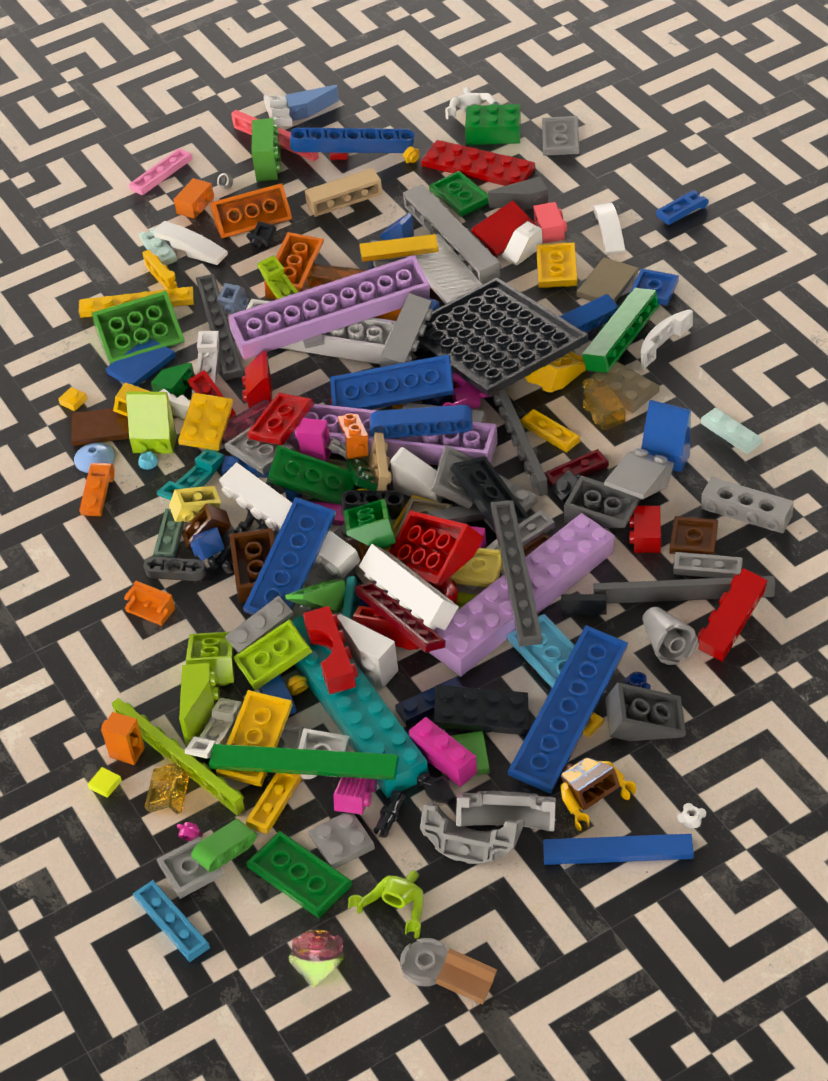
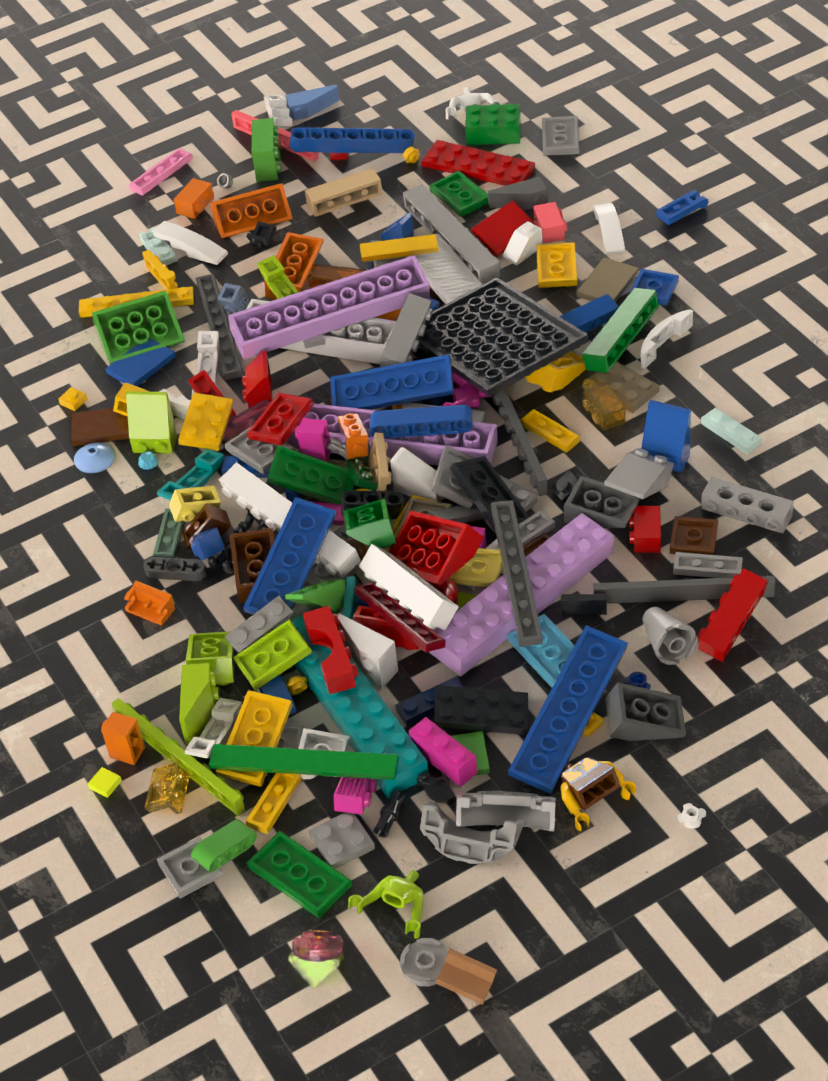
orange plate [79,463,115,516] -> none
dark azure tile [133,880,210,962] -> none
green slope [151,363,195,398] -> none
dark pink plate [177,822,203,841] -> none
blue tile [543,833,694,865] -> none
dark red tile [544,449,609,487] -> none

